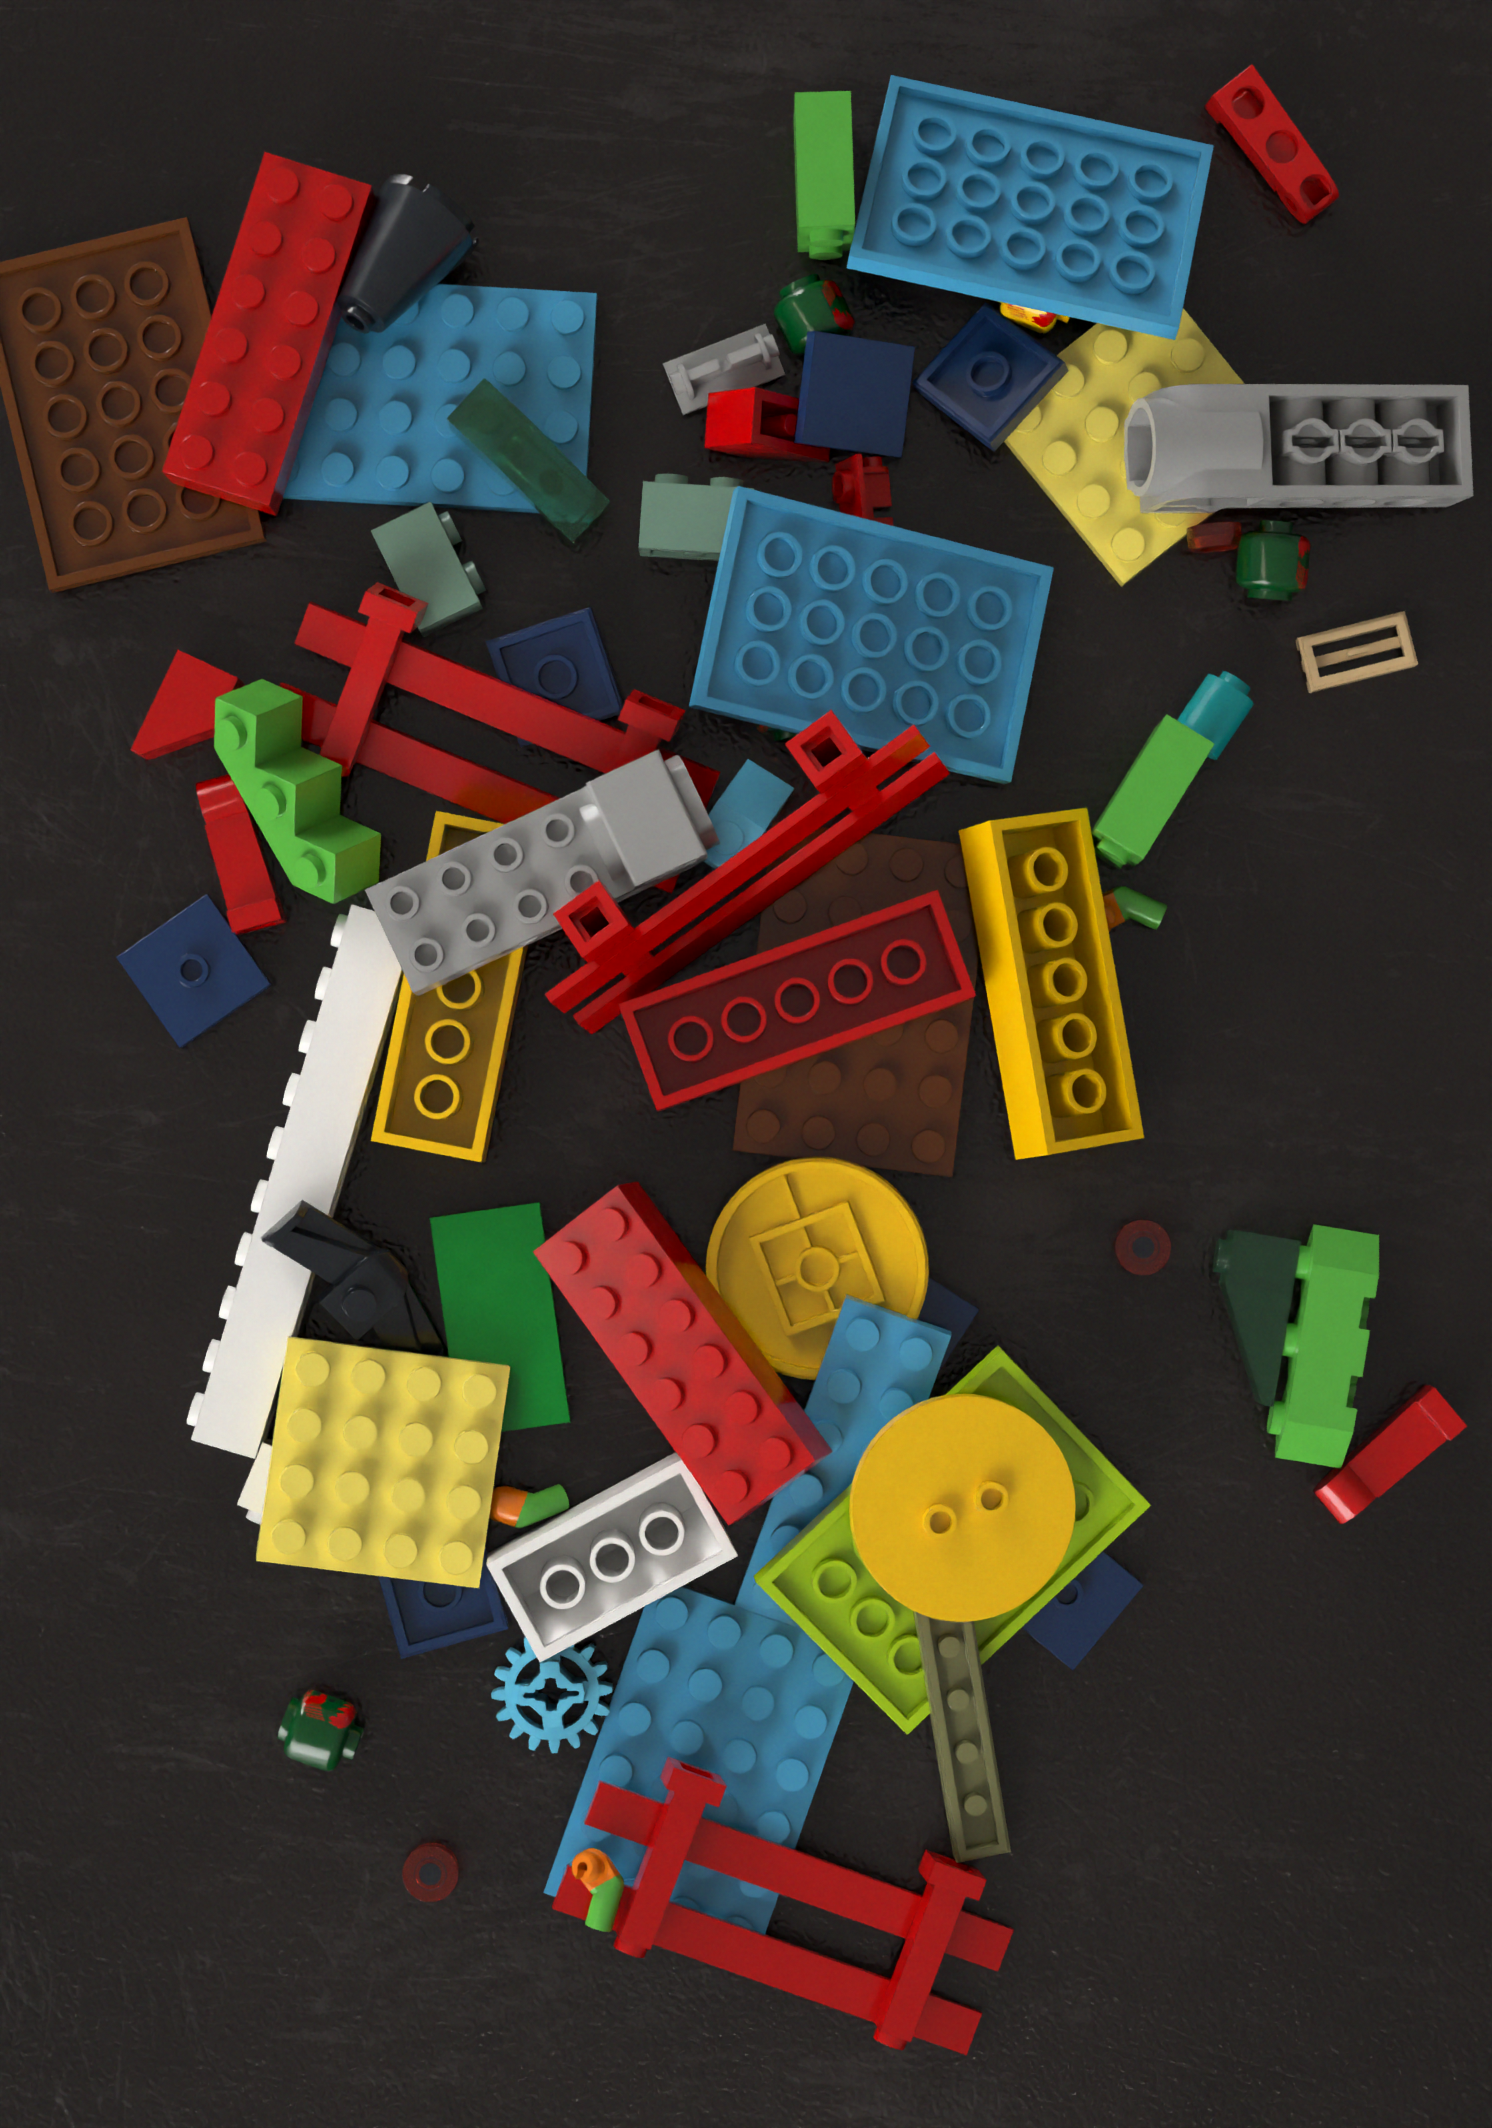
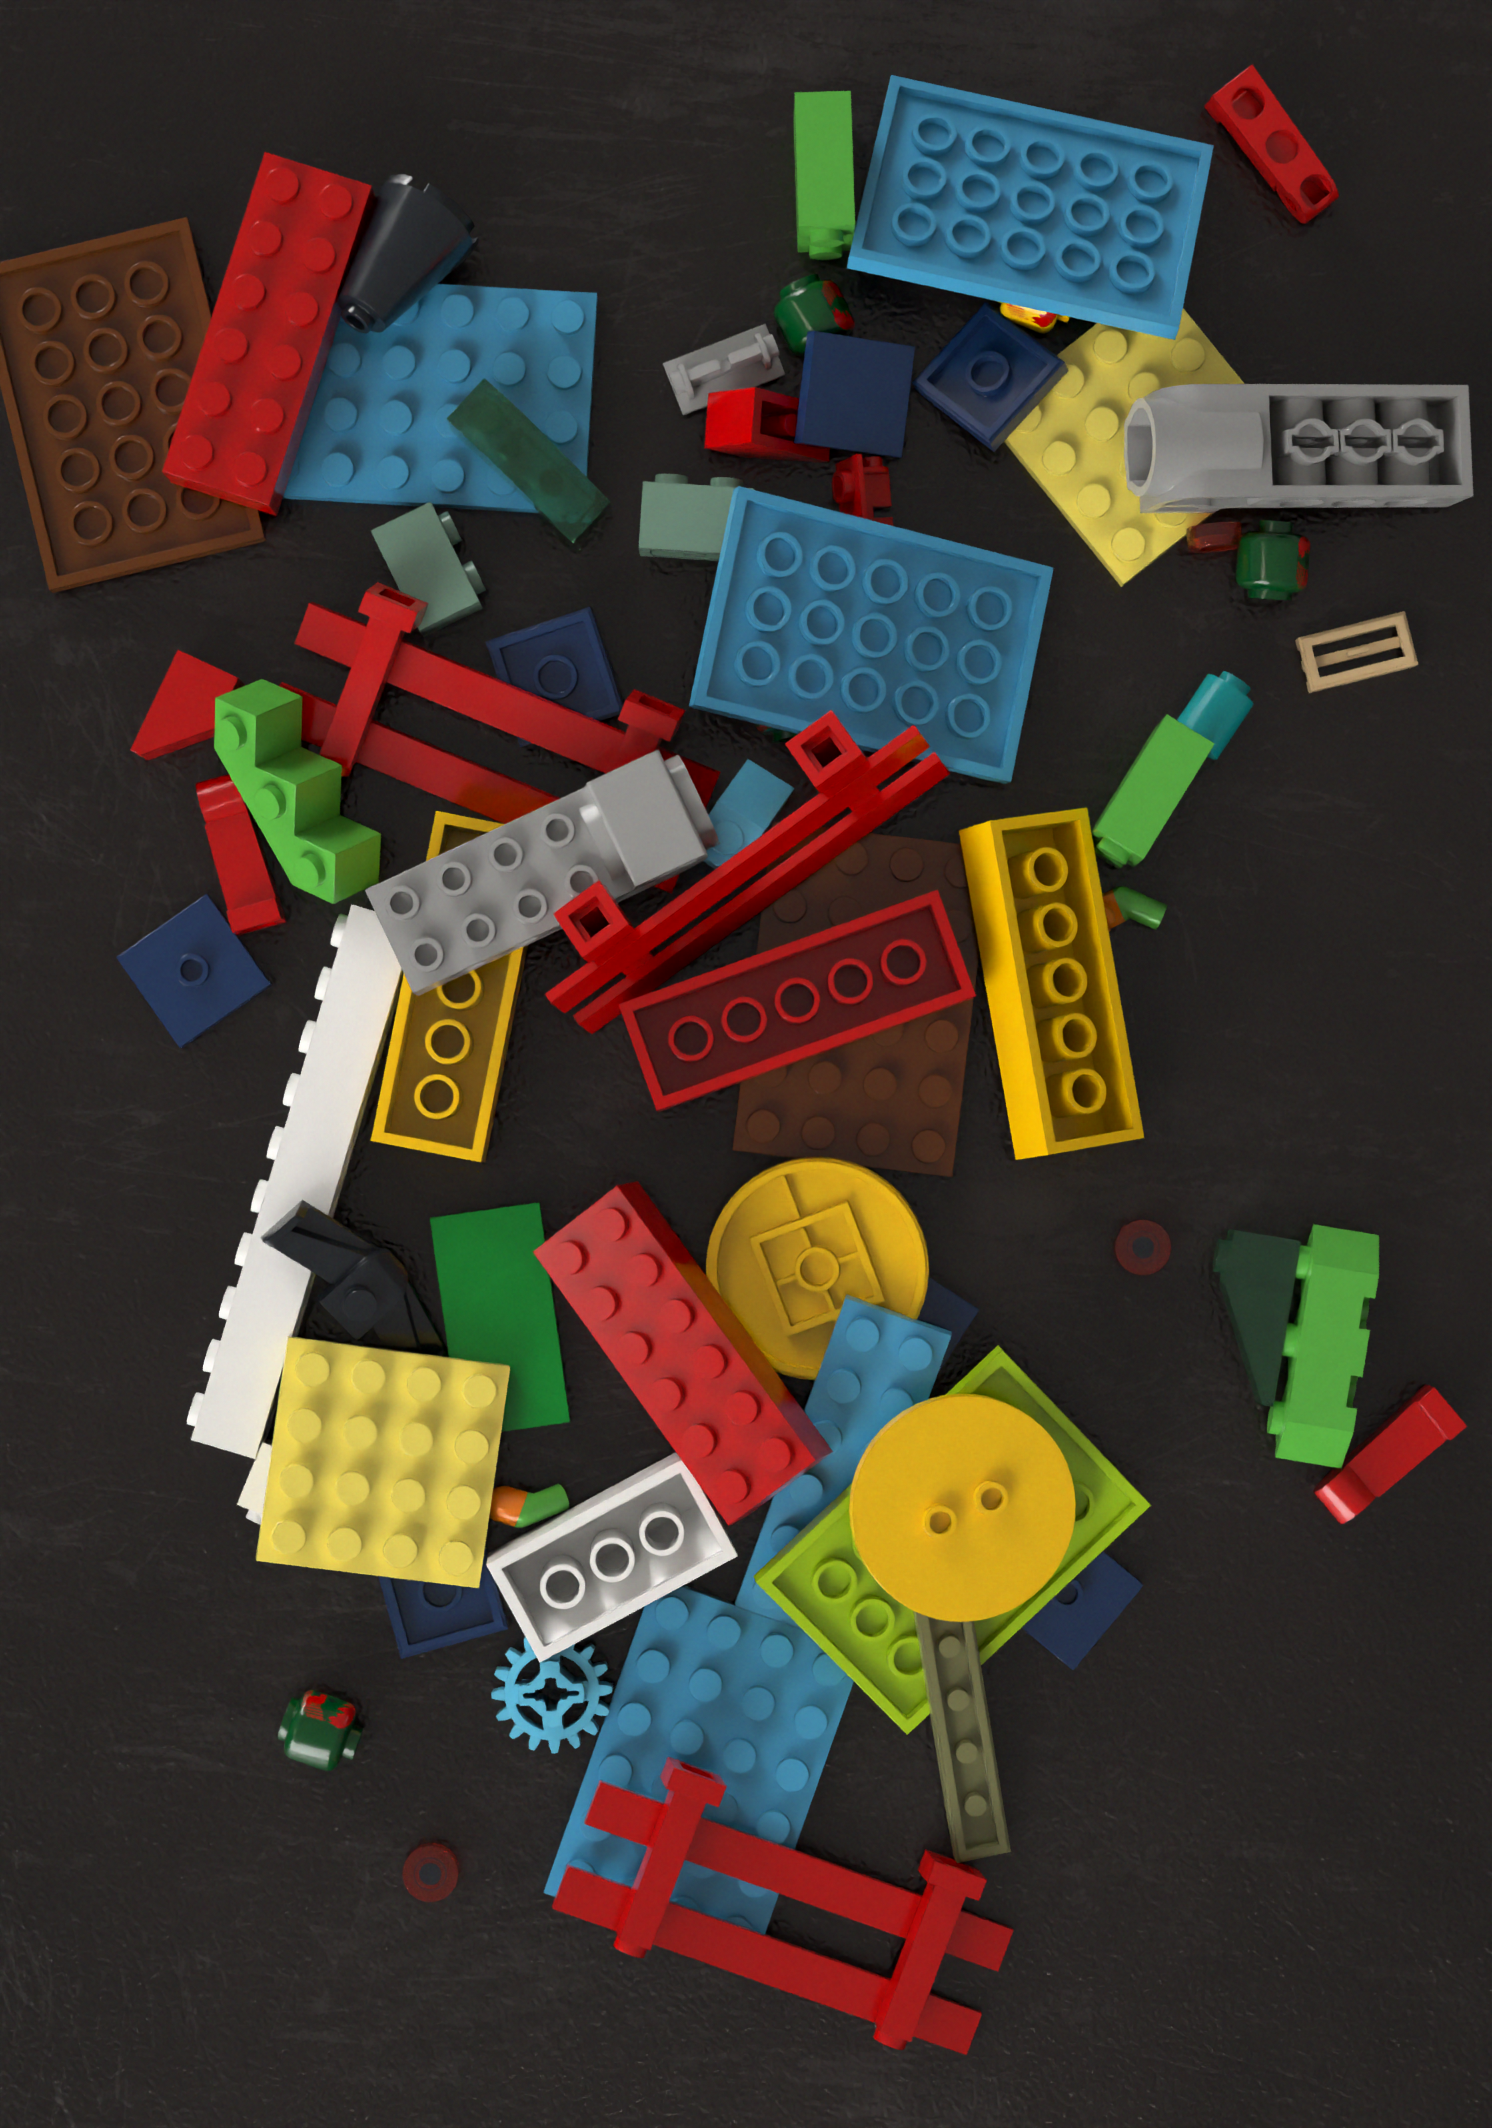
arm [571,1848,624,1932] -> none

